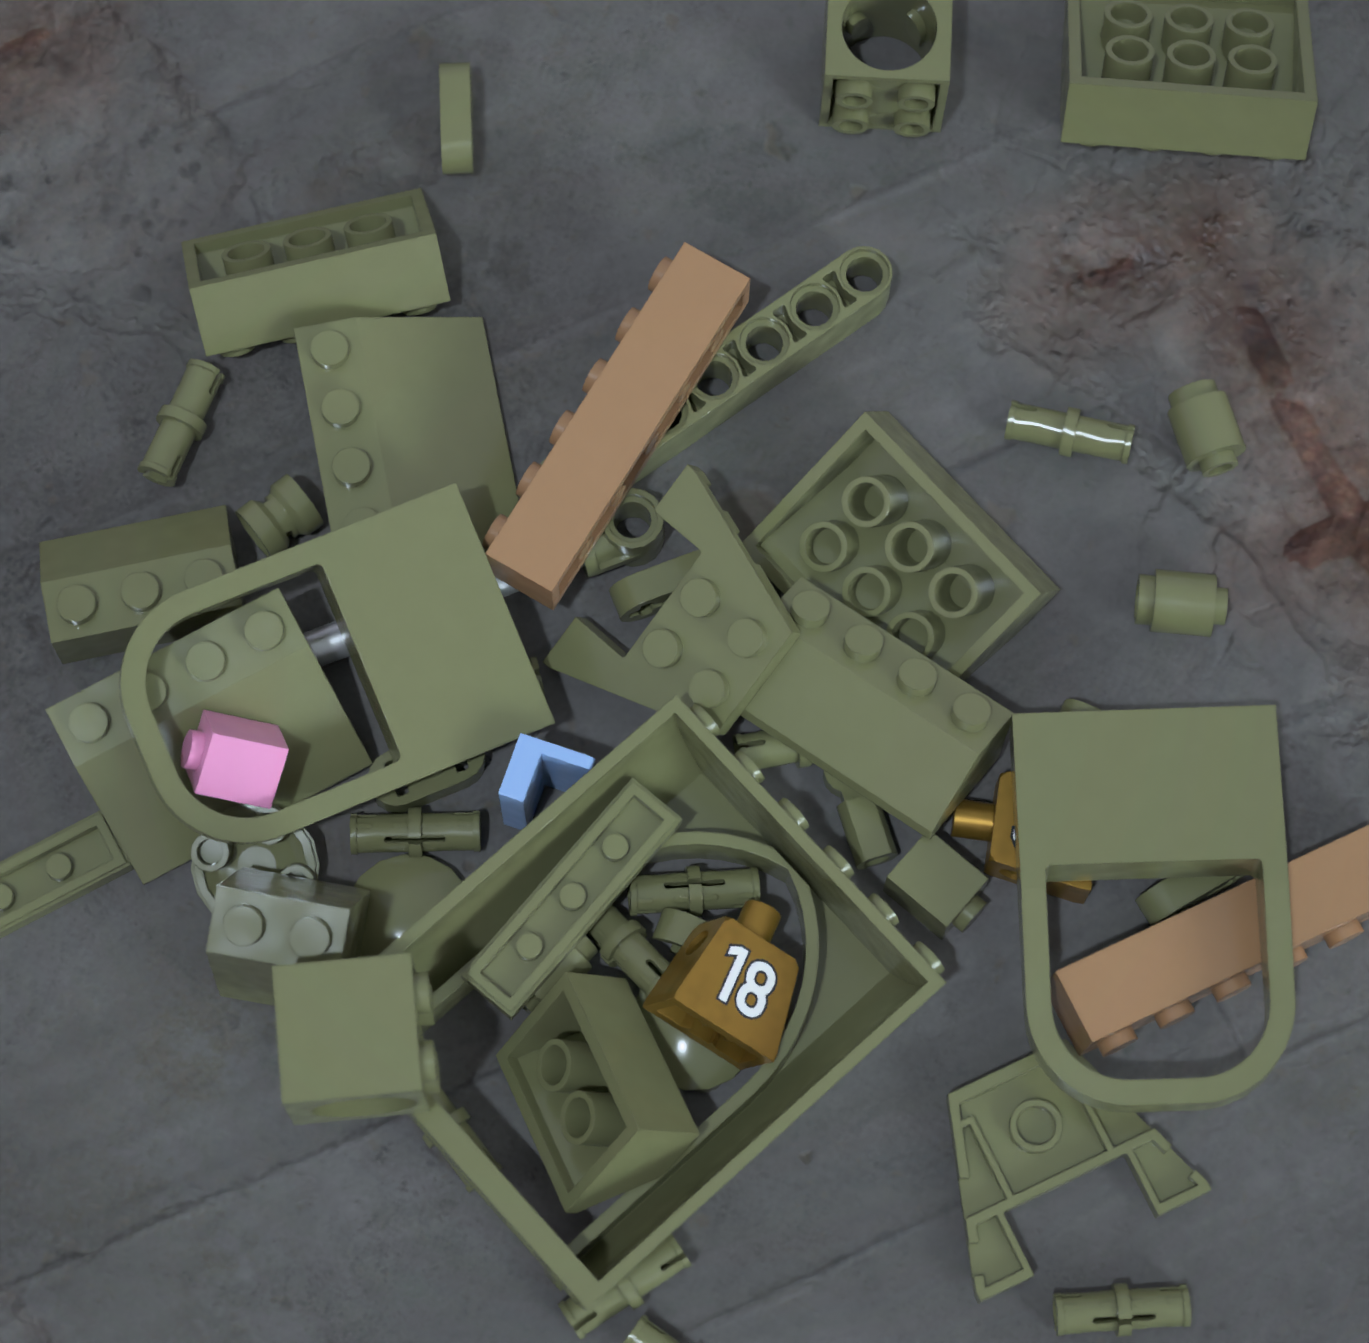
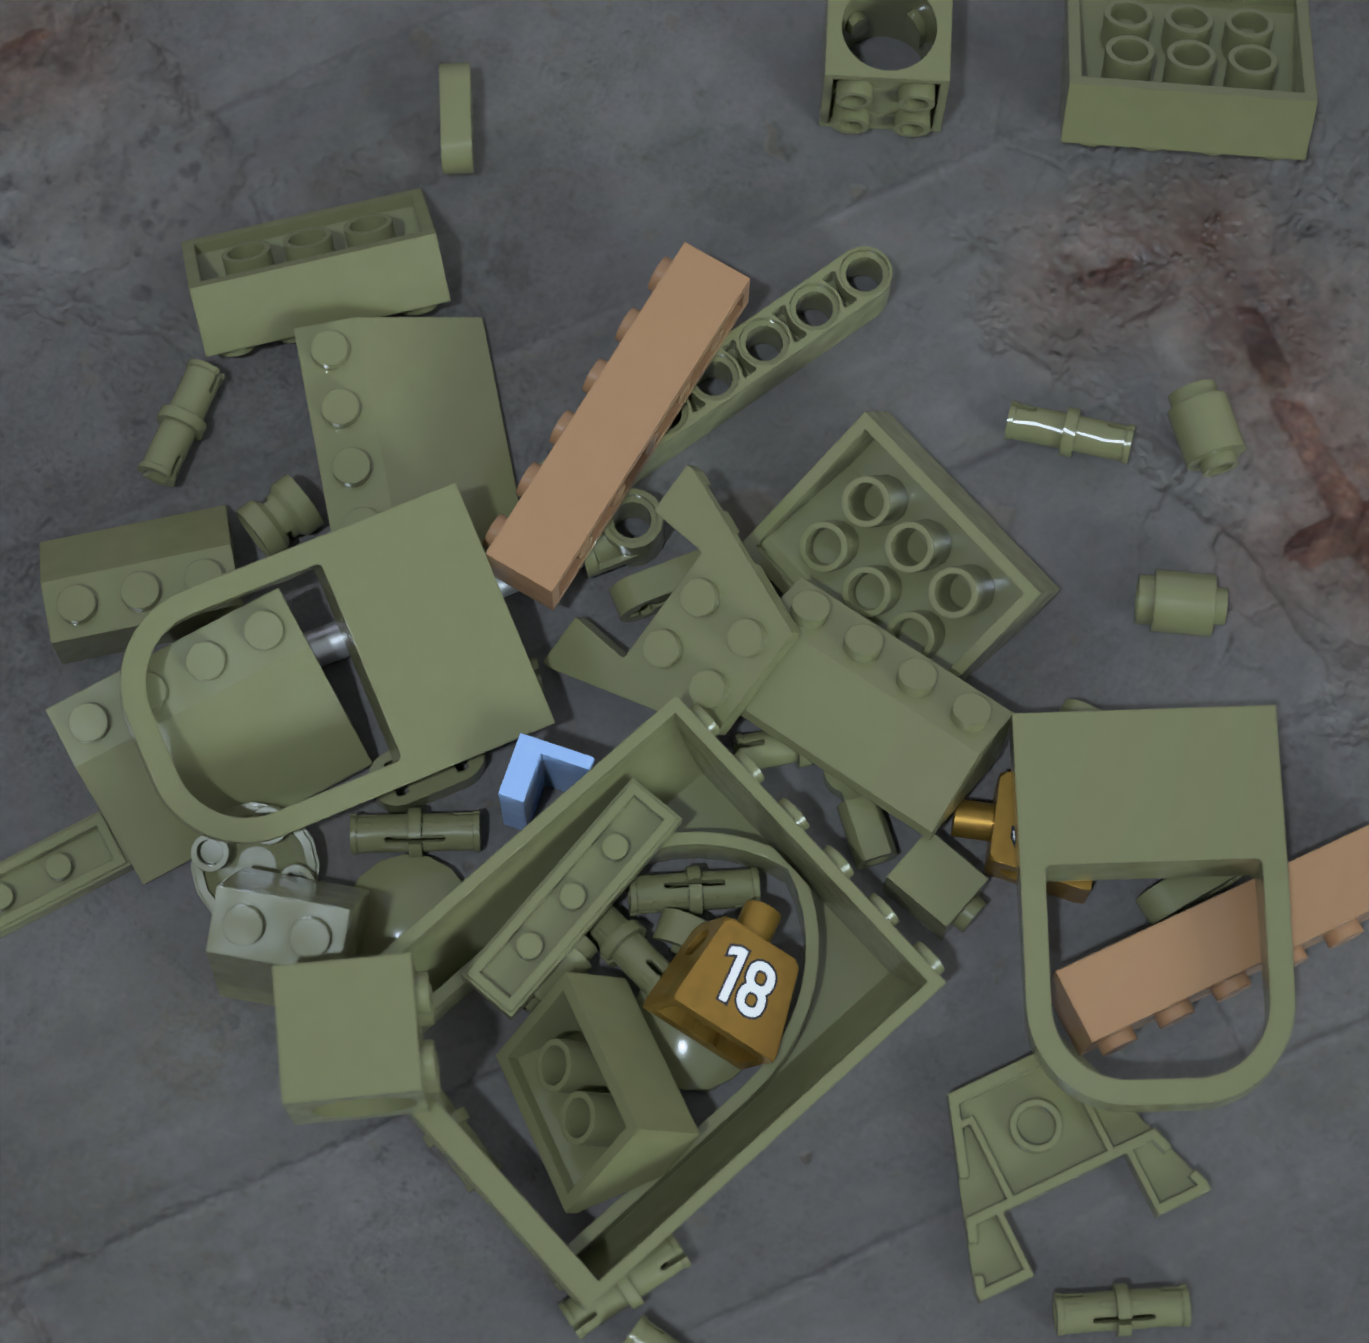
bright pink brick [180,709,289,809] -> none

